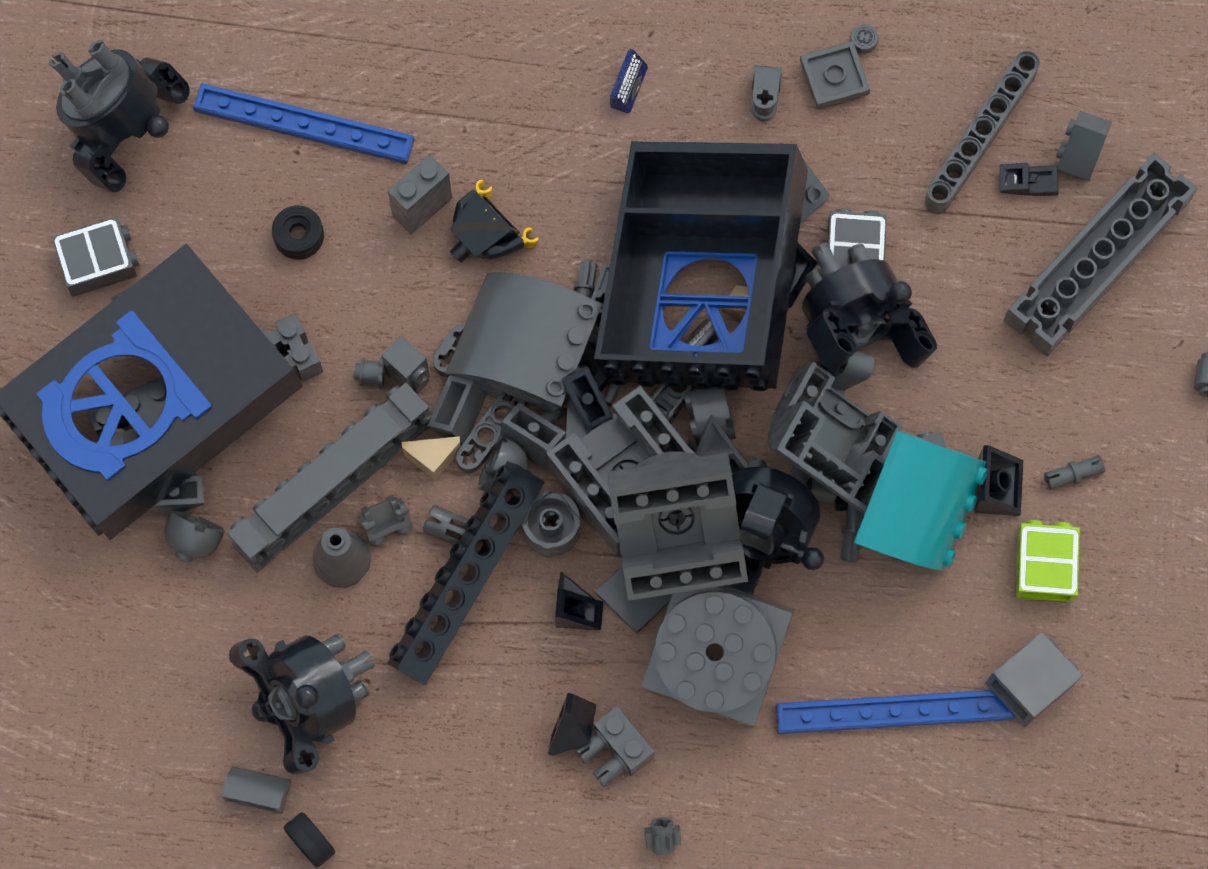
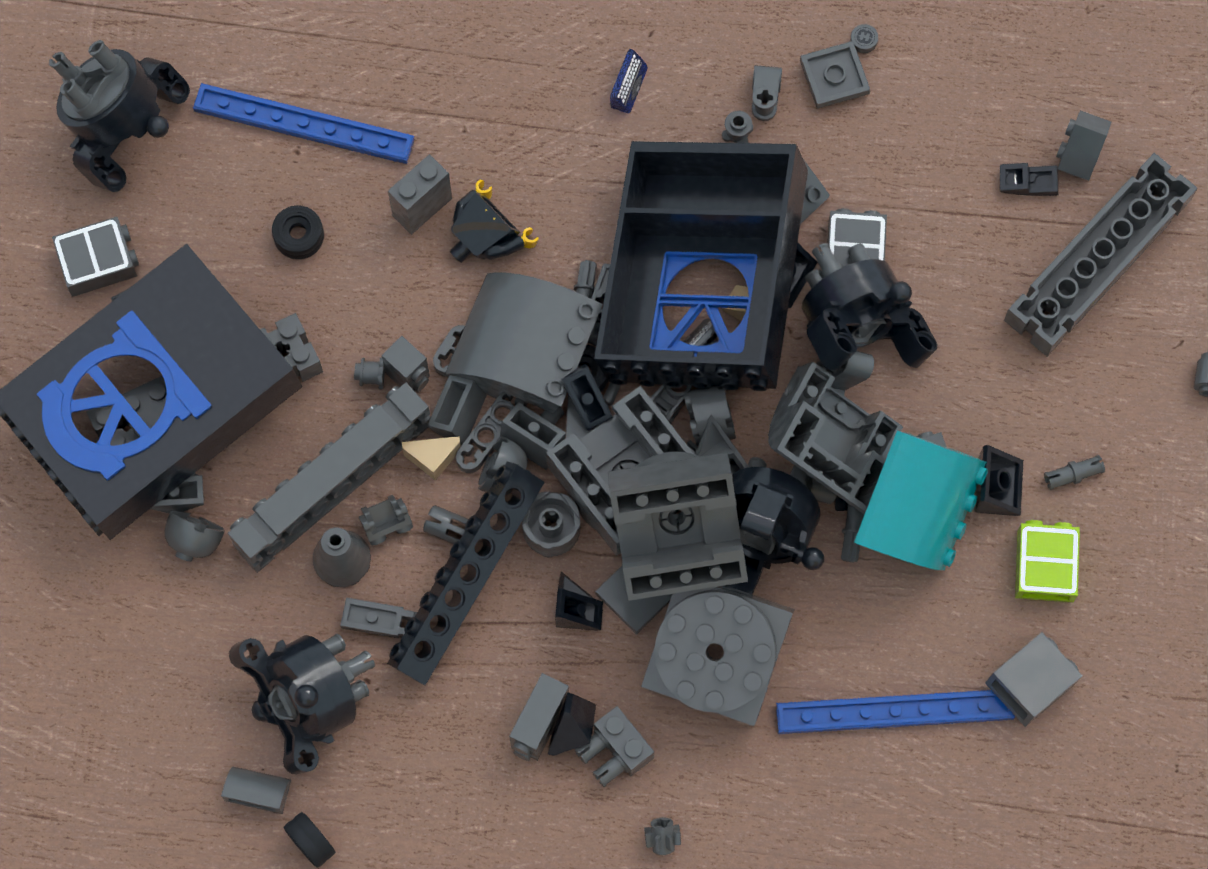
dark grey beam [925,51,1040,214] -> none
none -> dark grey hinge [340,598,417,638]
none -> dark grey brick [509,673,569,761]
none -> dark grey brick [722,111,753,143]

